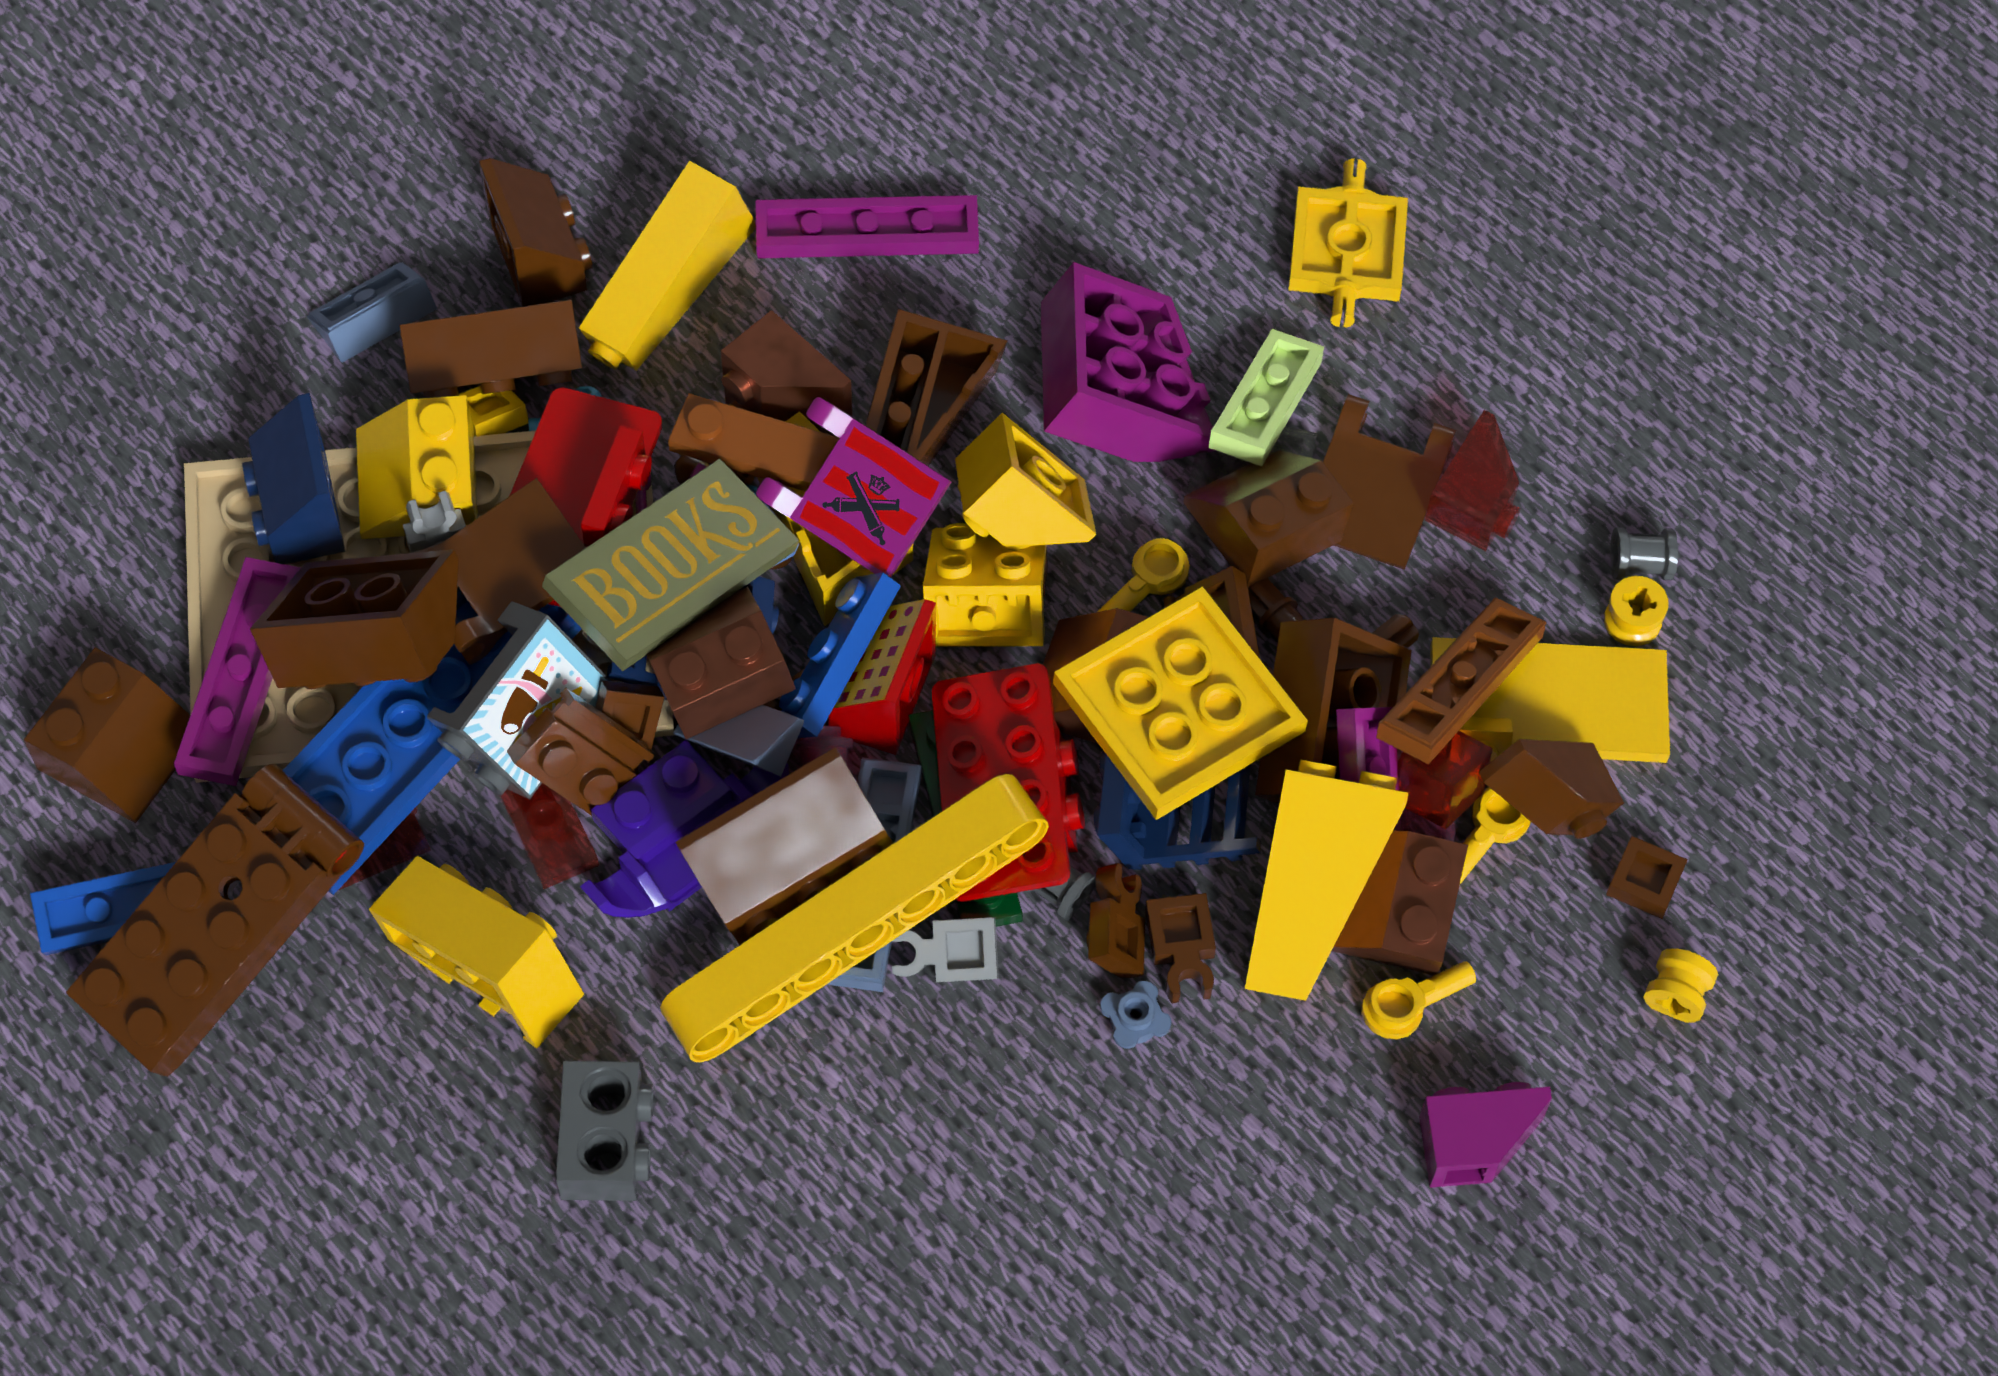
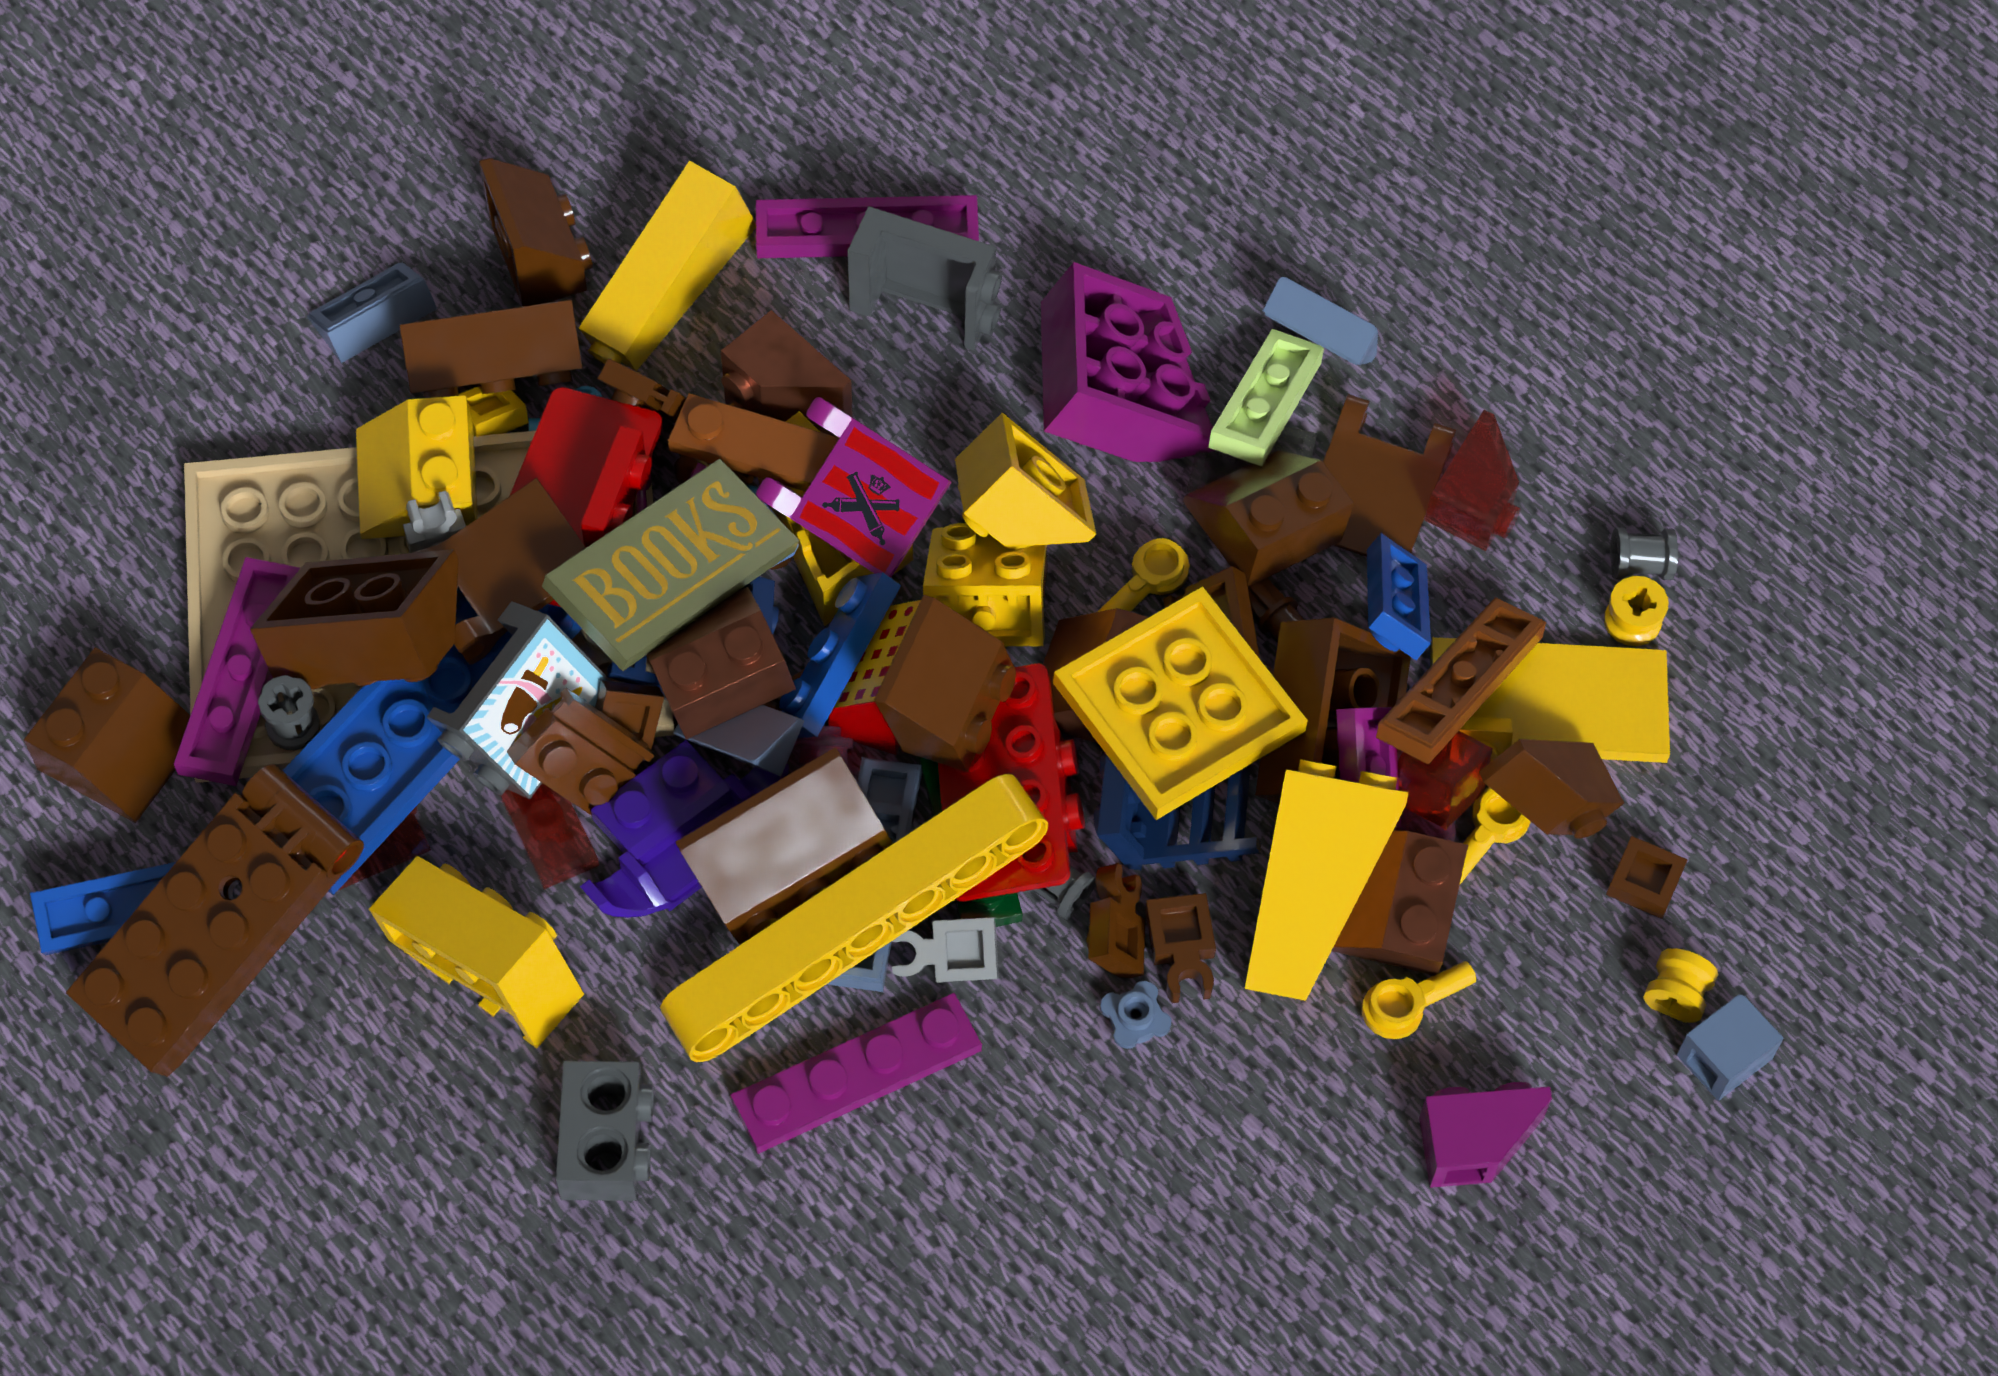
dark blue slope [242,393,346,564] -> none
reddish brown wedge [865,309,1008,467] -> none
yellow plate [1288,159,1408,328] -> none
none -> dark grey bush [258,675,320,750]
none -> reddish brown plate [598,358,686,424]
none -> magenta plate [730,993,982,1154]
none -> dark grey panel [848,206,1002,351]
none -> reddish brown slope [874,595,1016,772]
none -> sand blue slope [1263,277,1378,365]
none -> blue plate [1367,533,1431,660]
none -> sand blue panel [1677,995,1784,1101]

